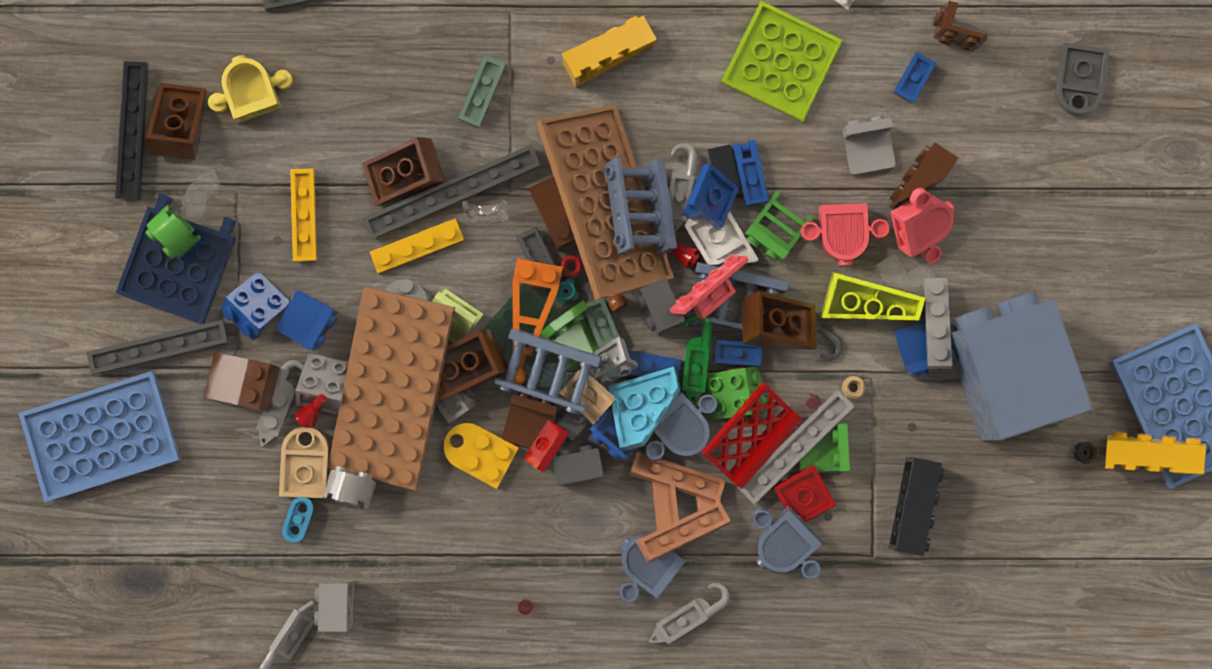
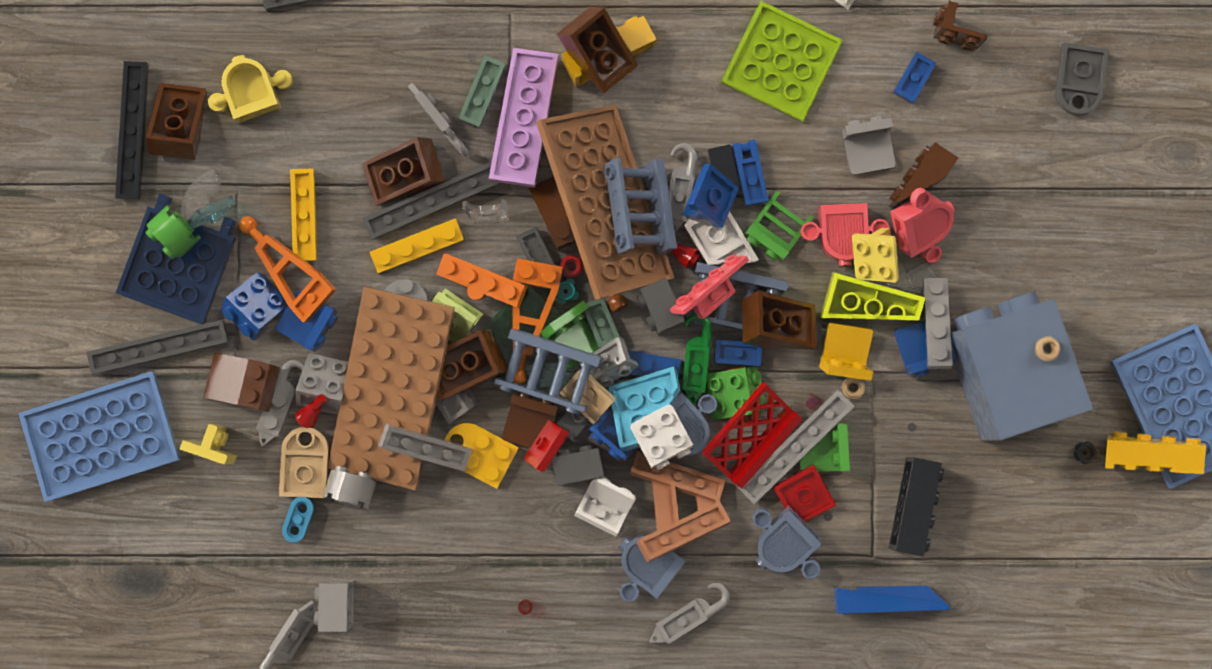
none -> light yellow bracket [180,424,237,465]
none -> clear light blue plate [187,195,236,229]
none -> orange plate [239,216,337,323]
none -> light grey plate [378,423,473,471]
none -> light grey plate [408,83,469,156]
none -> orange hinge [436,253,528,308]
none -> lavender plate [489,48,559,188]
none -> reddish brown slope [557,6,638,93]
none -> white bracket [574,477,636,537]
none -> white bracket [631,405,693,470]
none -> yellow bracket [819,323,873,381]
none -> blue wedge [834,585,950,614]
none -> light yellow bracket [852,228,899,282]
none -> tan plate [1035,337,1060,361]

